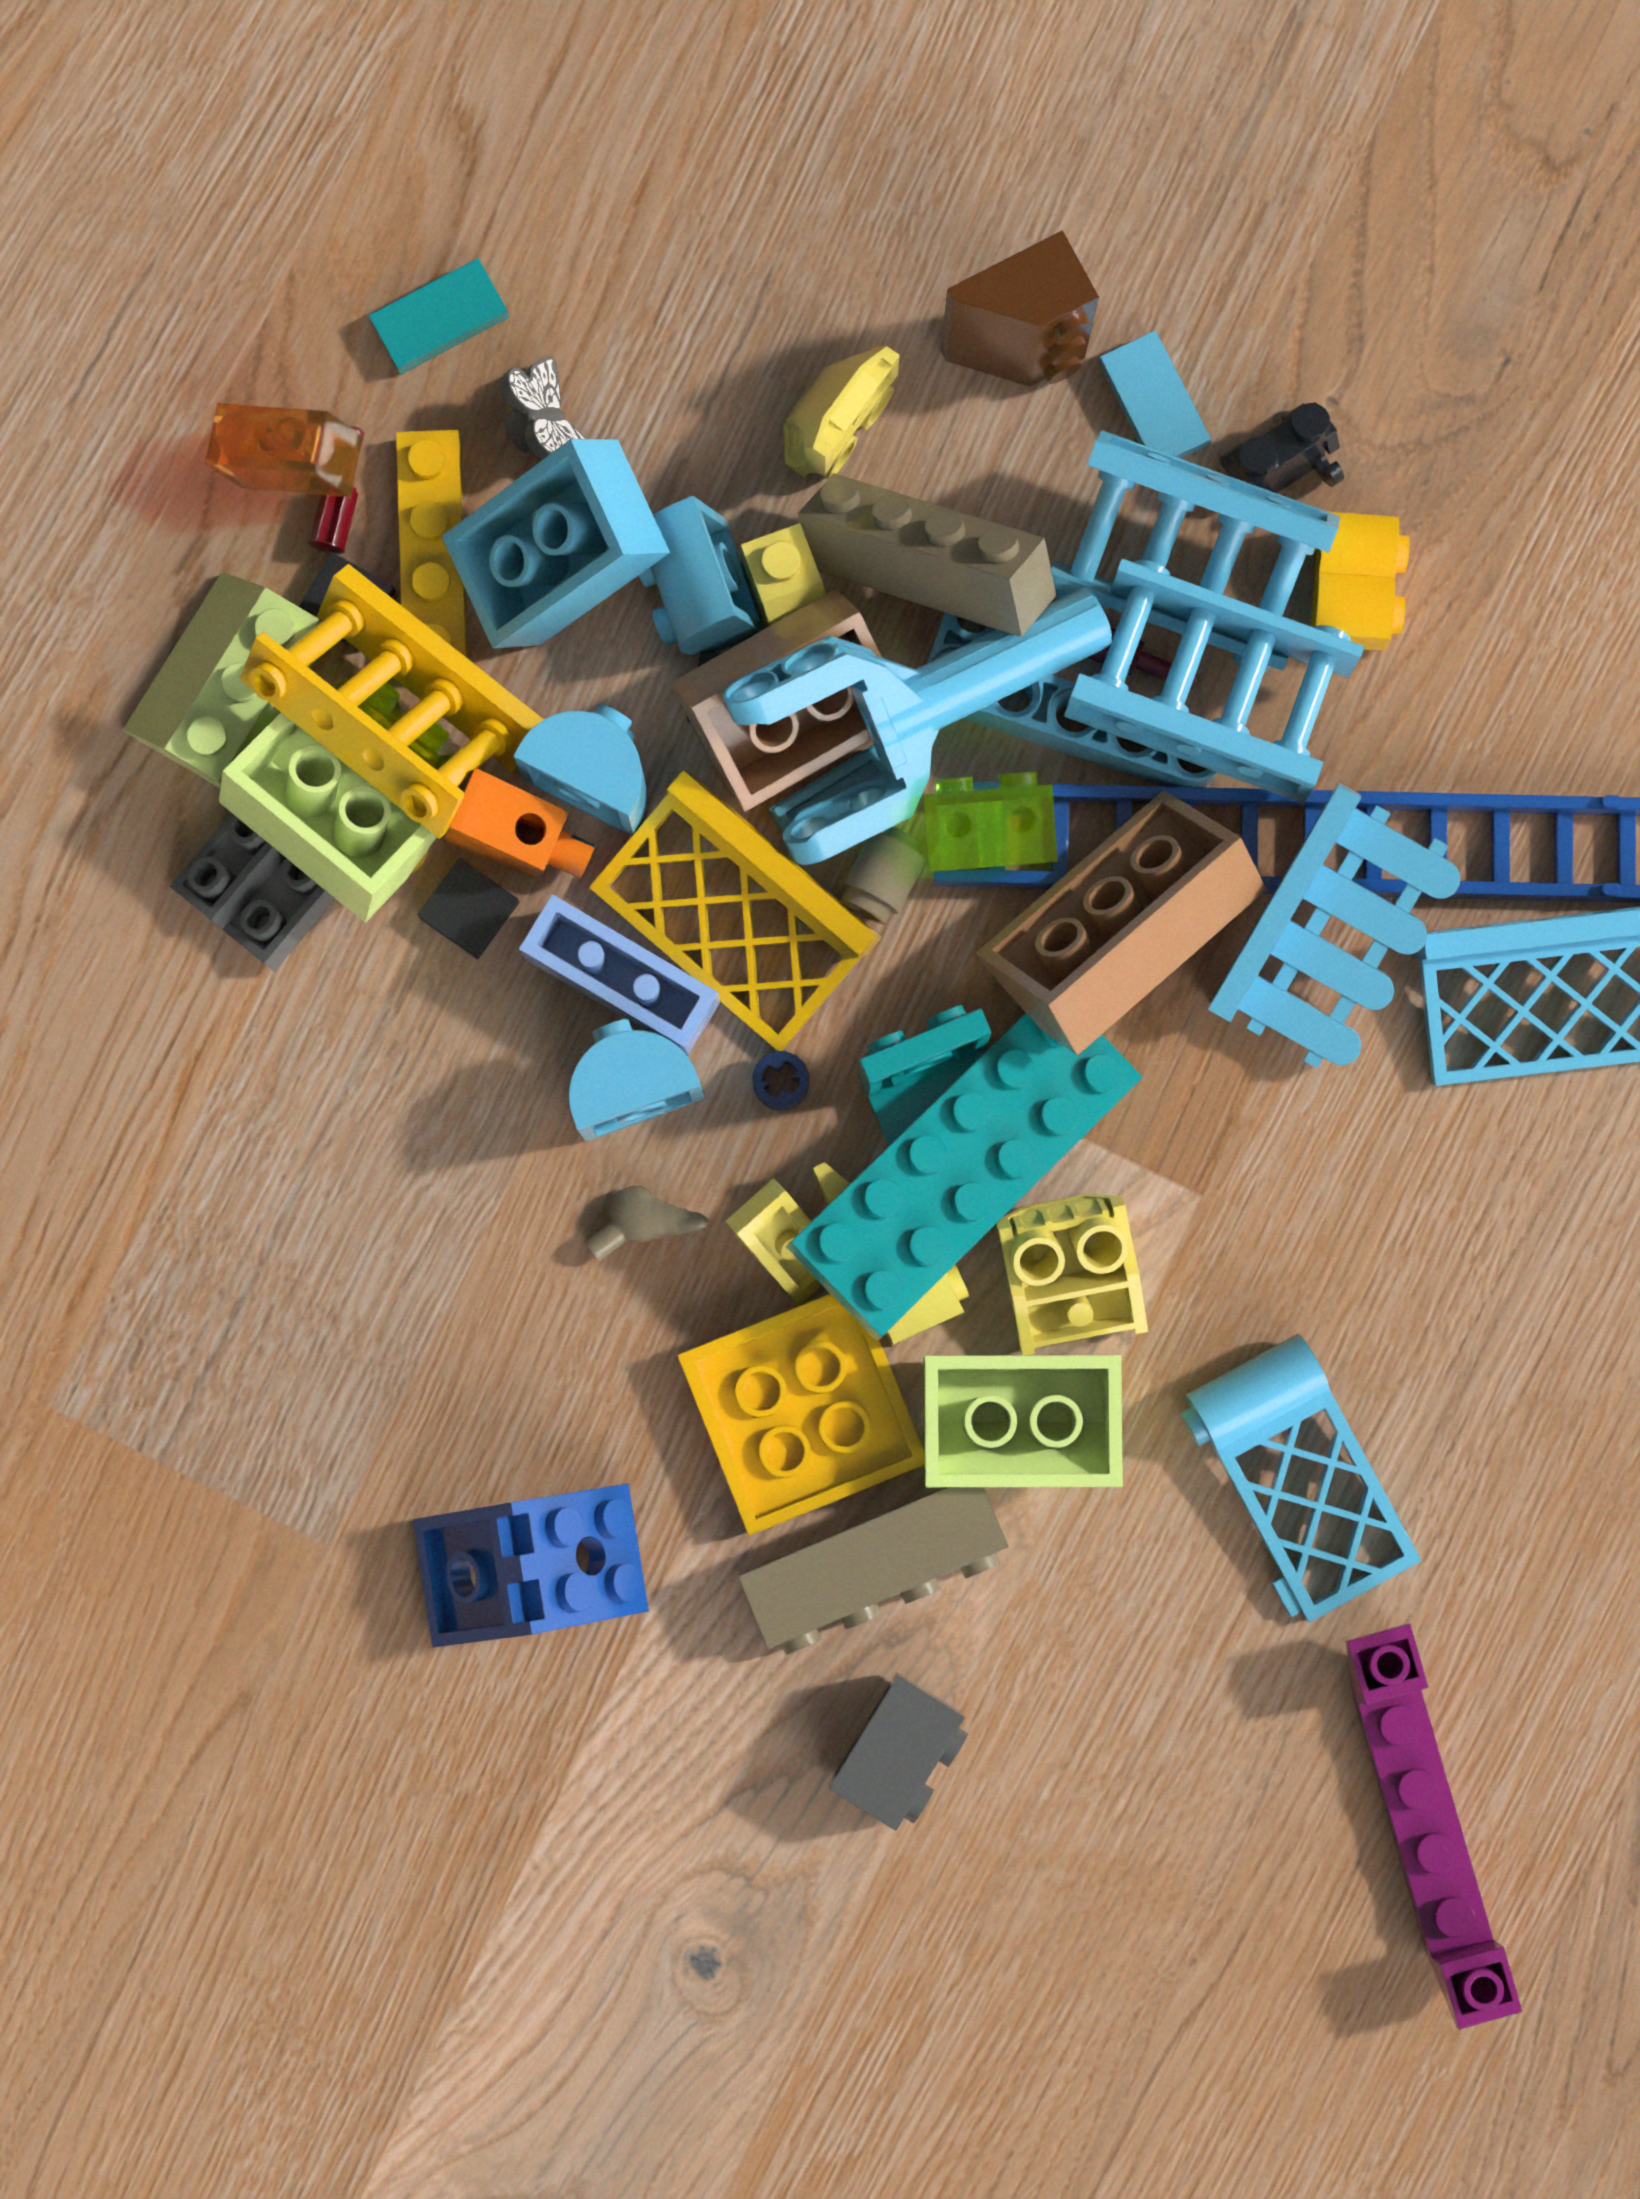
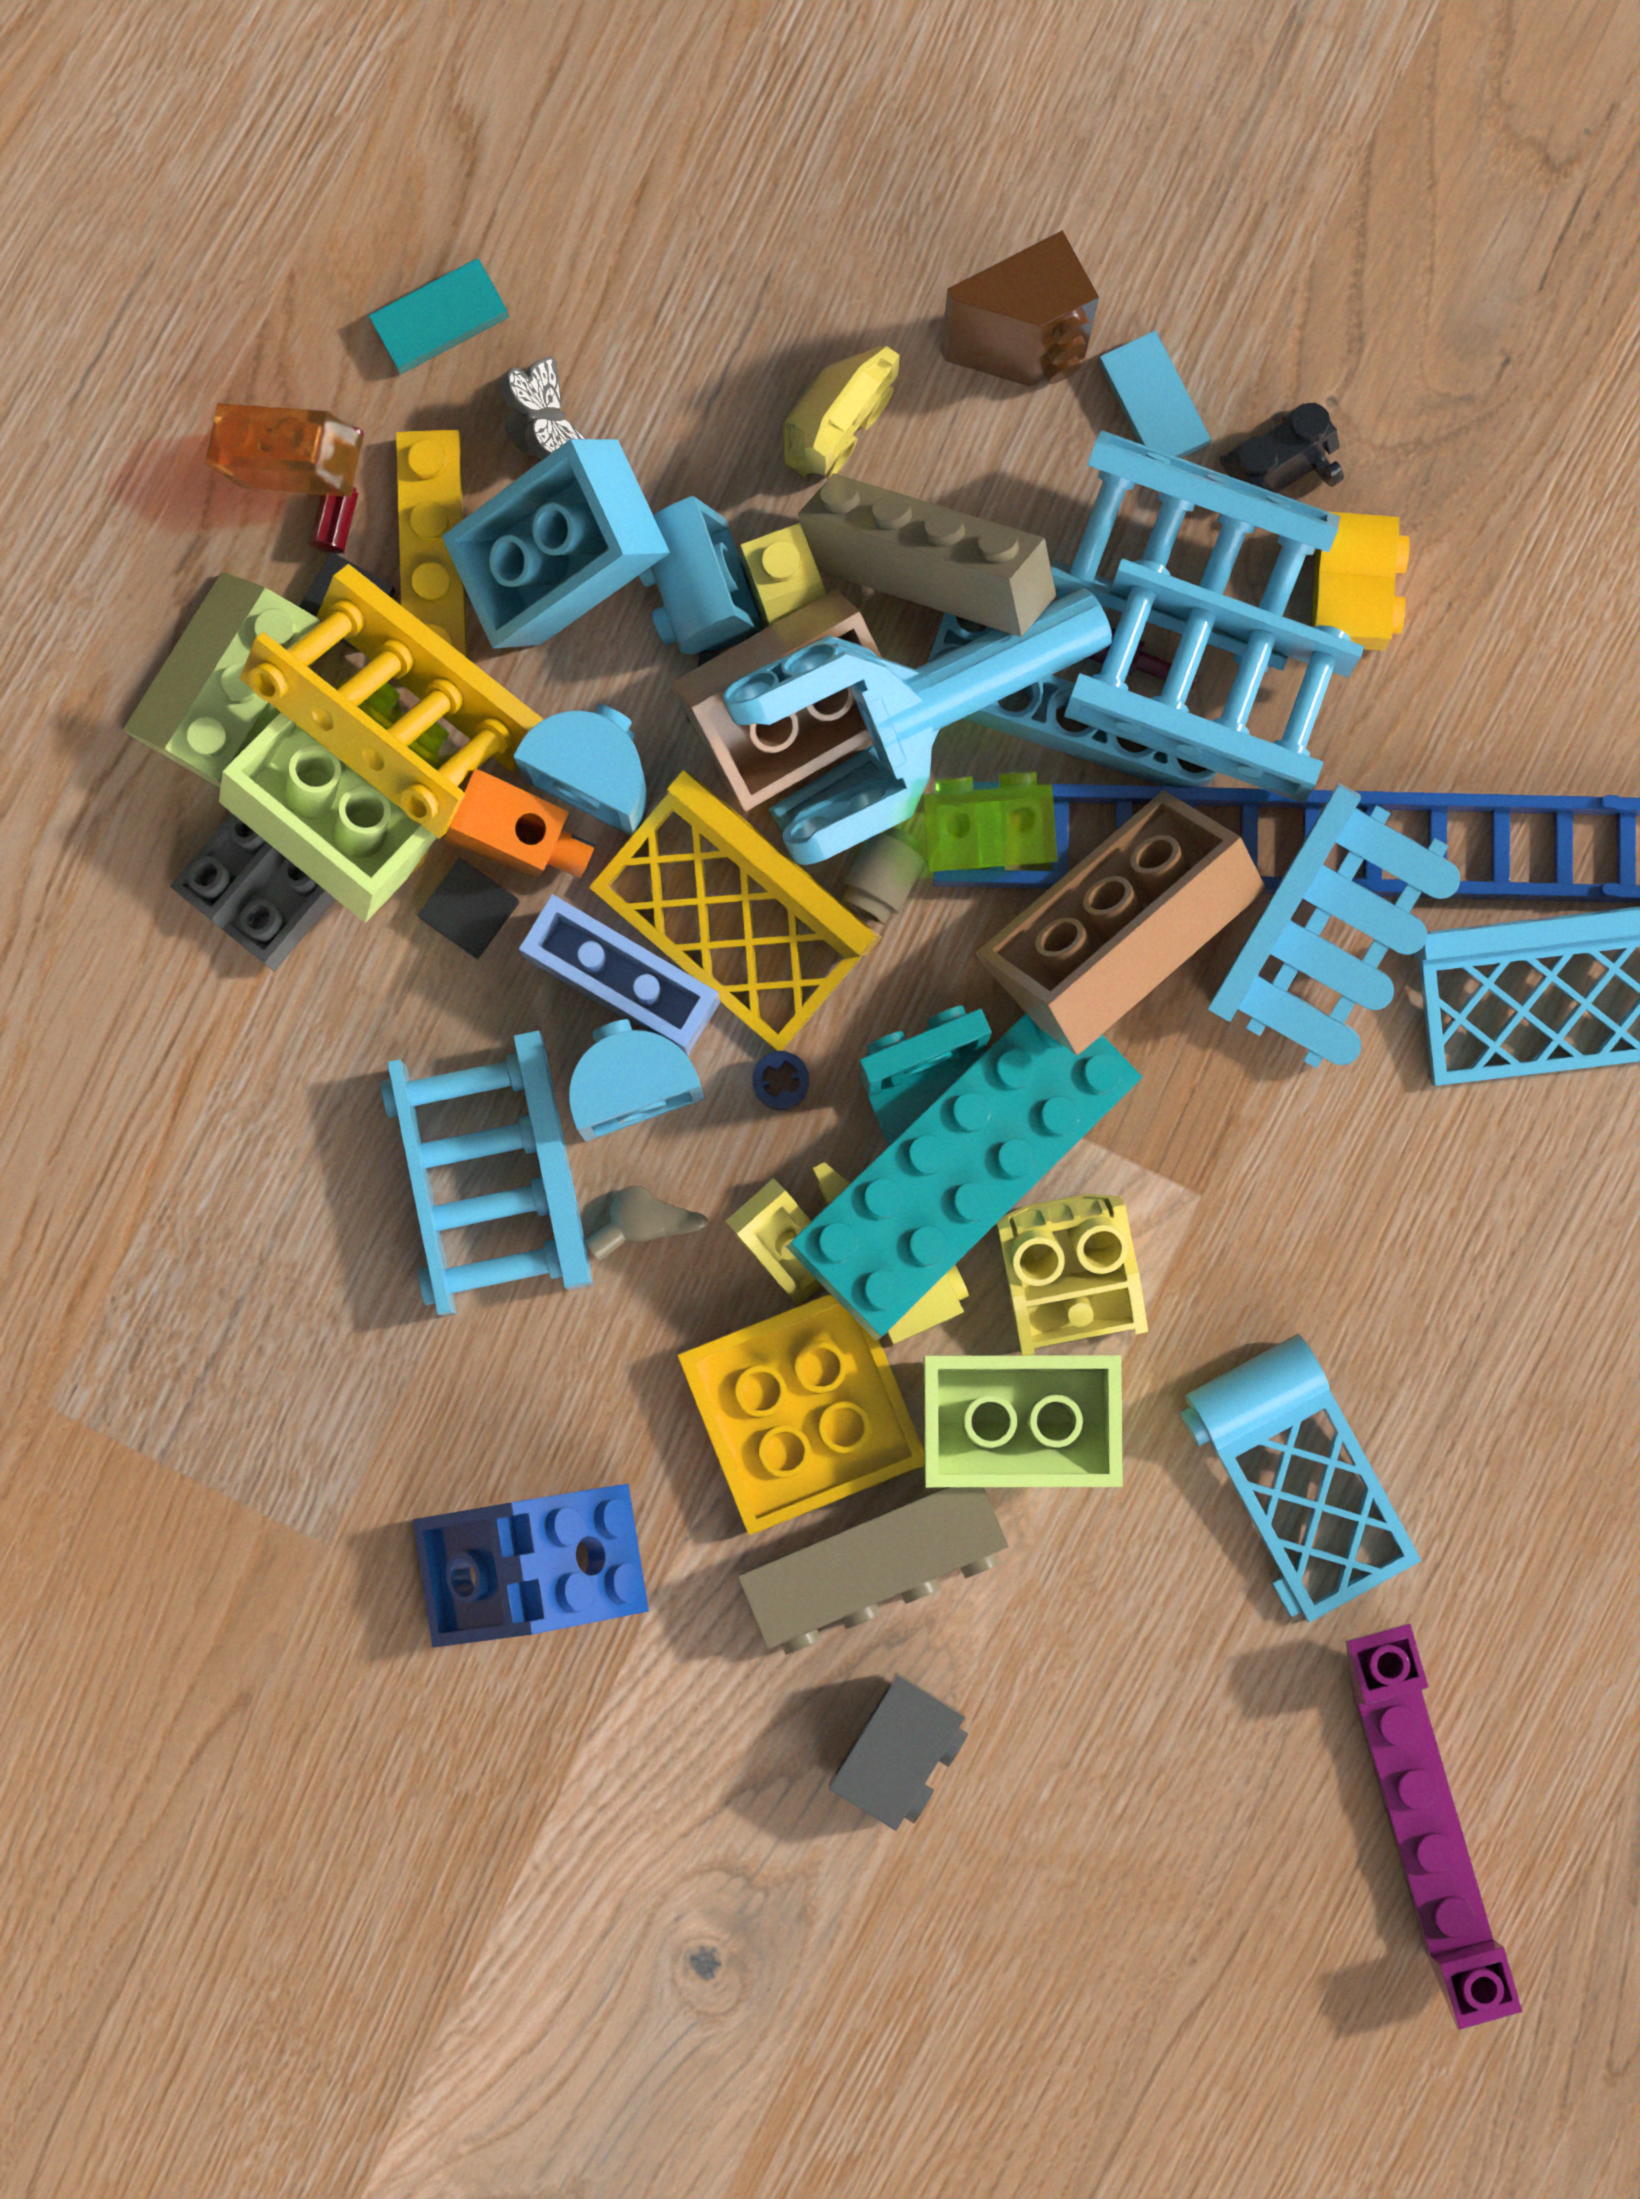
none -> medium azure fence [380,1030,594,1317]

